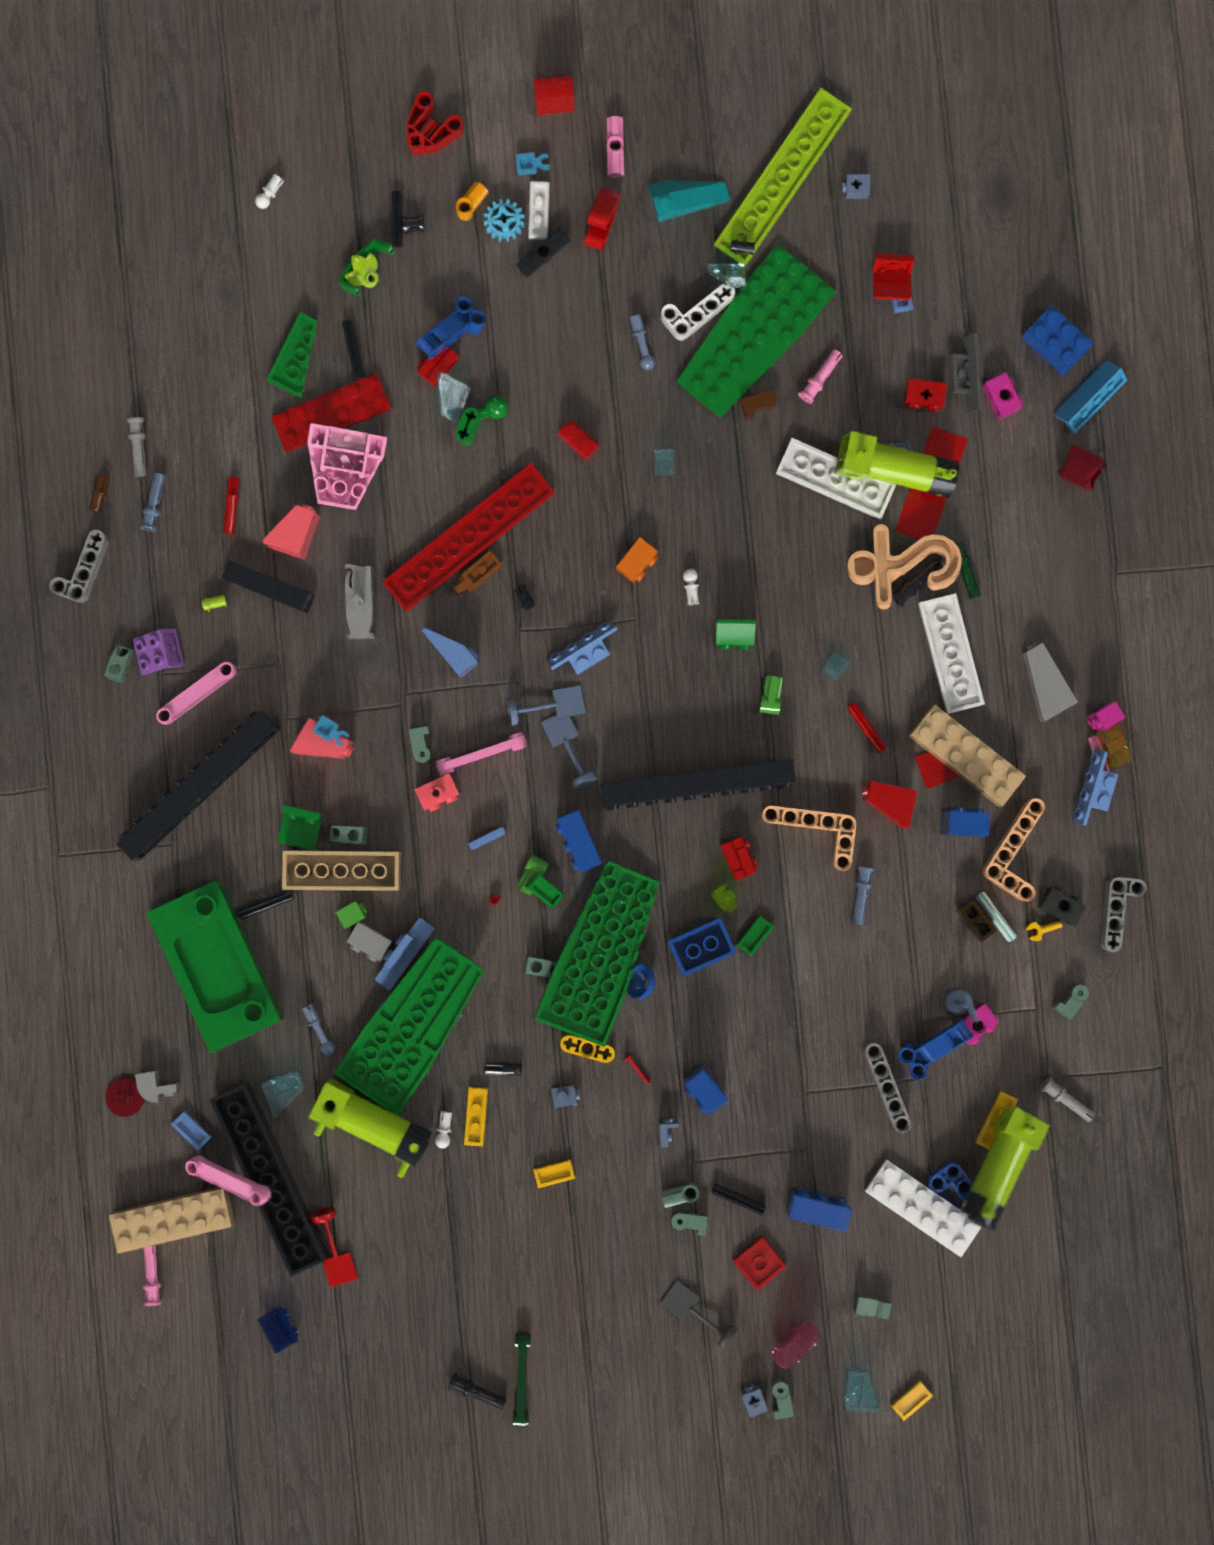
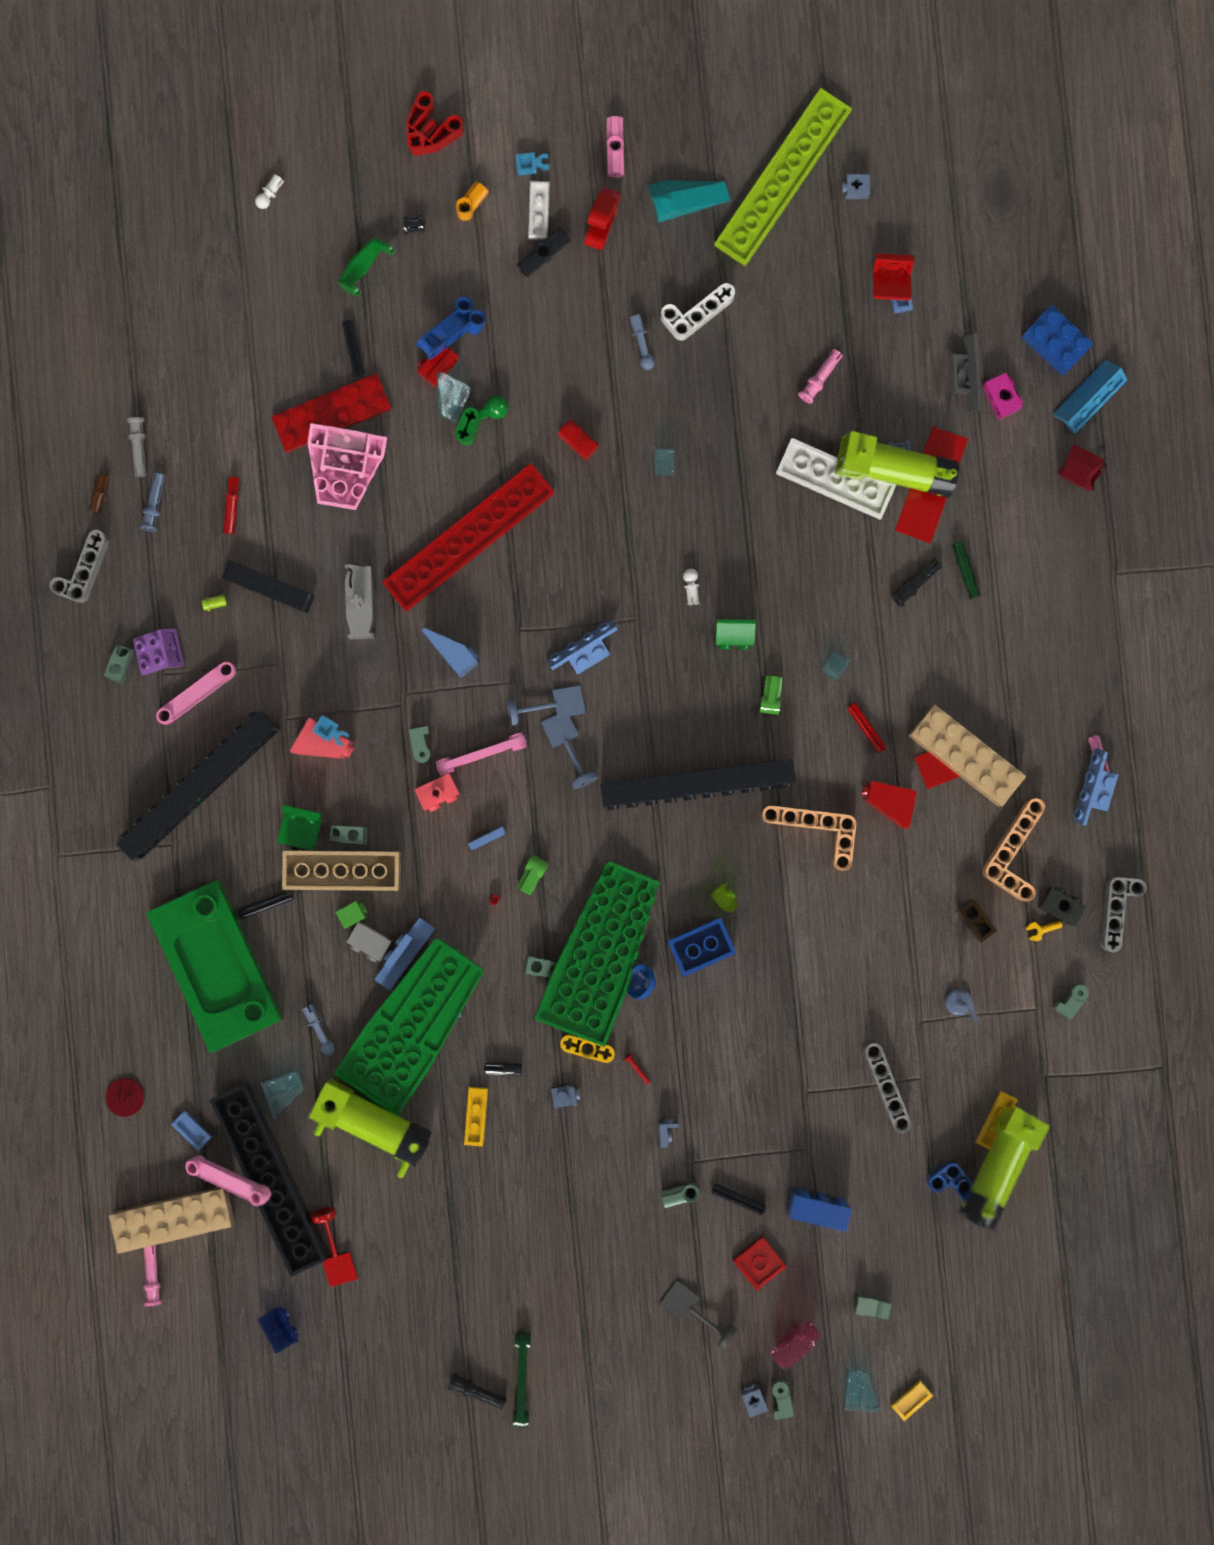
light grey brick [135,1070,181,1102] -> none
coral slope [263,504,320,560] -> none
green wing [266,312,317,399] -> none
lime plate [344,253,378,288] -> none
black axle [392,190,402,248] -> none
white pin [435,1111,452,1148] -> none
dark orange hinge [454,550,503,595] -> none
medium azure gear [484,199,525,242] -> none
black pin [514,585,535,611] -> none
green tile [524,871,564,909] -> none
red slope [533,73,575,115] -> none
yellow tile [533,1159,575,1188] -> none
blue brick [555,810,602,873] -> none
orange brick [616,537,658,583] -> none
sand green leg [671,1211,708,1236] -> none
green wing [677,244,836,418] -> none
blue brick [683,1063,728,1115] -> none
clear light blue wing [707,264,746,288] -> none
red brick [720,836,759,881] -> none
black pin [730,238,755,255] -> none
green tile [736,915,775,957] -> none
reddish brown leg [740,391,777,421] -> none
light nougat piece [848,524,962,610] -> none
sand blue pin [852,866,875,925] -> none
white plate [864,1159,981,1257] -> none
blue piece [898,1018,974,1080] -> none
red brick [904,379,947,412] -> none
white plate [918,593,985,714] -> none
blue brick [940,807,990,837] -> none
dark pink brick [959,1002,999,1045] -> none
light aqua axle [976,892,1017,942] -> none
light grey slope [1023,642,1078,723] -> none
light grey pin [1040,1076,1095,1122] -> none
dark pink brick [1087,701,1126,732] -> none
clear yellow brick [1096,725,1133,768] -> none

